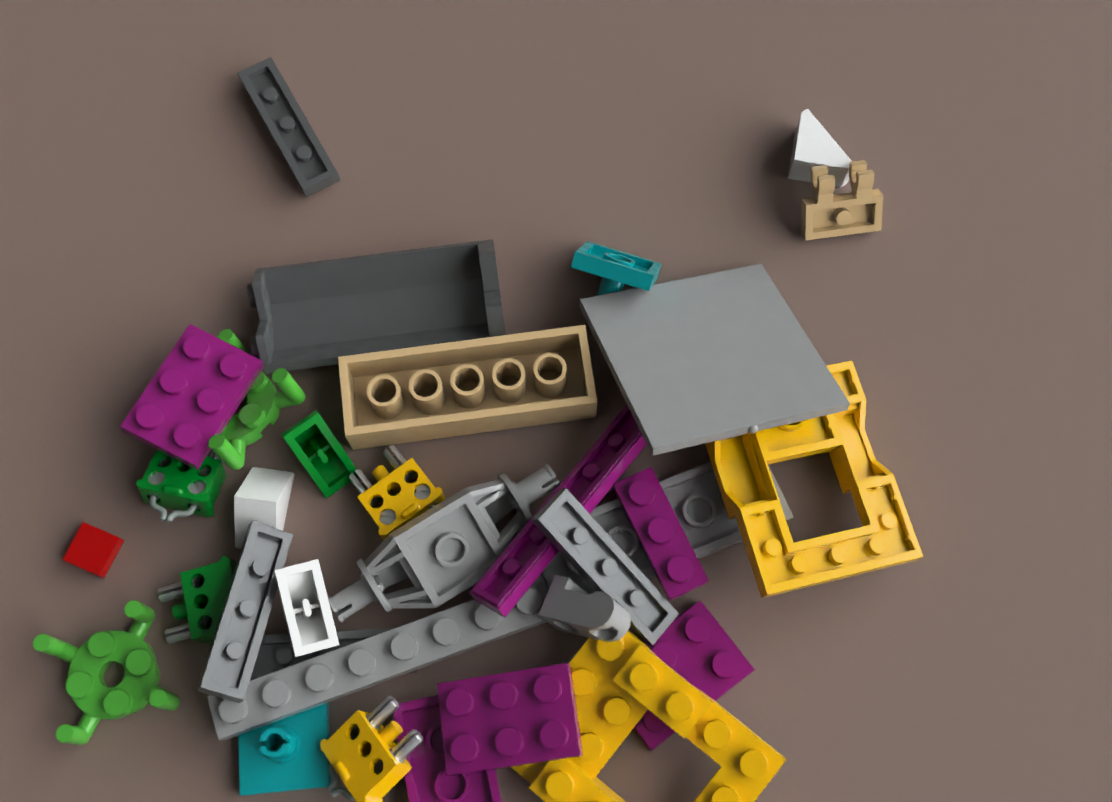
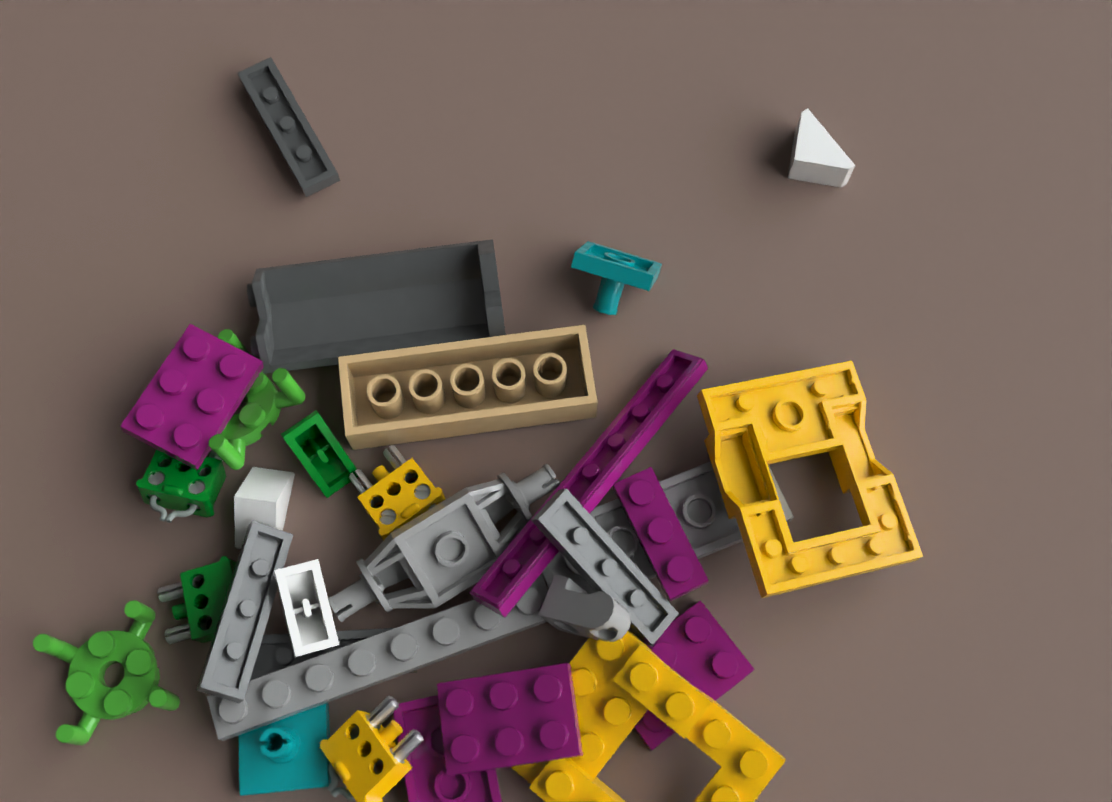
red tile [62,522,125,578] -> none
light grey piece [579,264,850,456] -> none
tan plate [801,160,883,241] -> none

